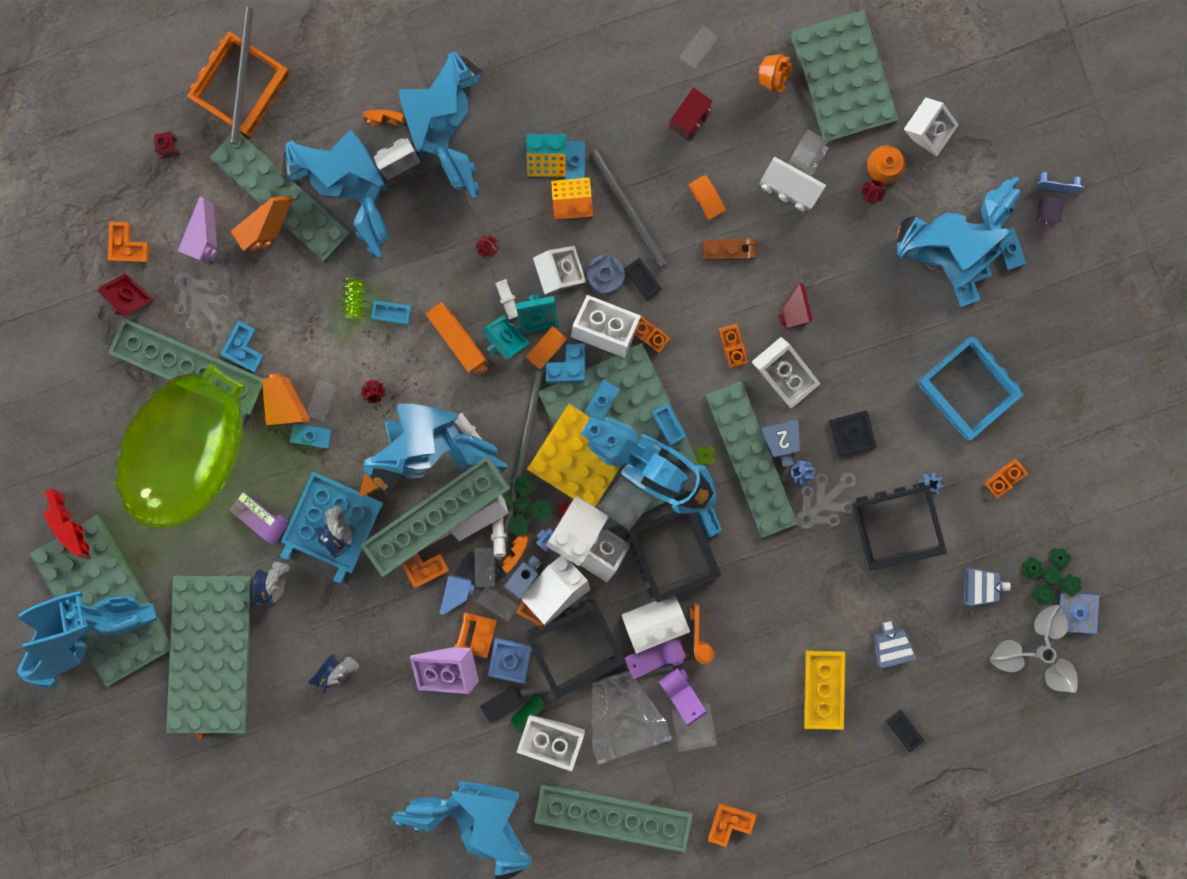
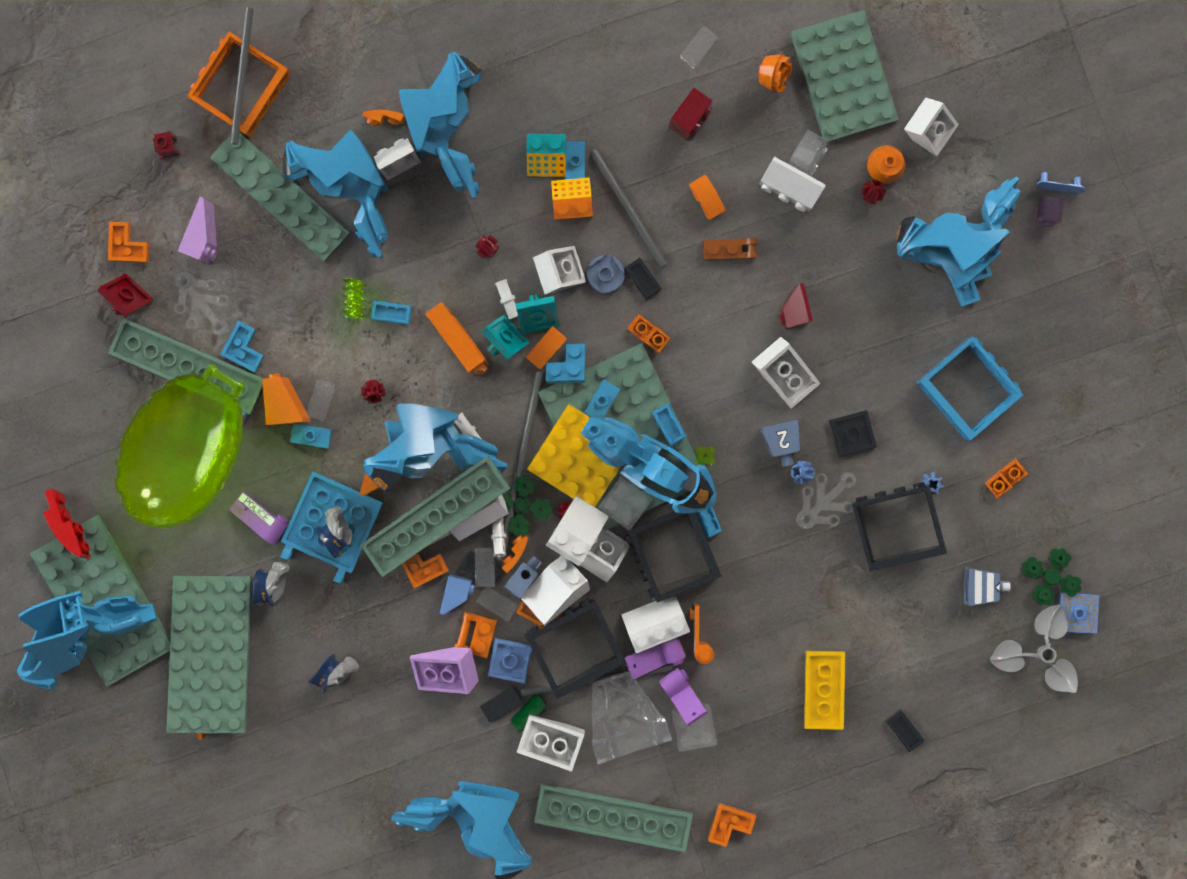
orange slope [230,196,293,251] -> none
medium blue gear [536,528,554,552] -> none
white slope [571,295,641,358] -> none
sand green plate [705,381,797,538] -> none
orange slope [718,323,748,368] -> none
sand blue torso [874,620,917,668] -> none
dark azure plate [999,227,1027,271] -> none

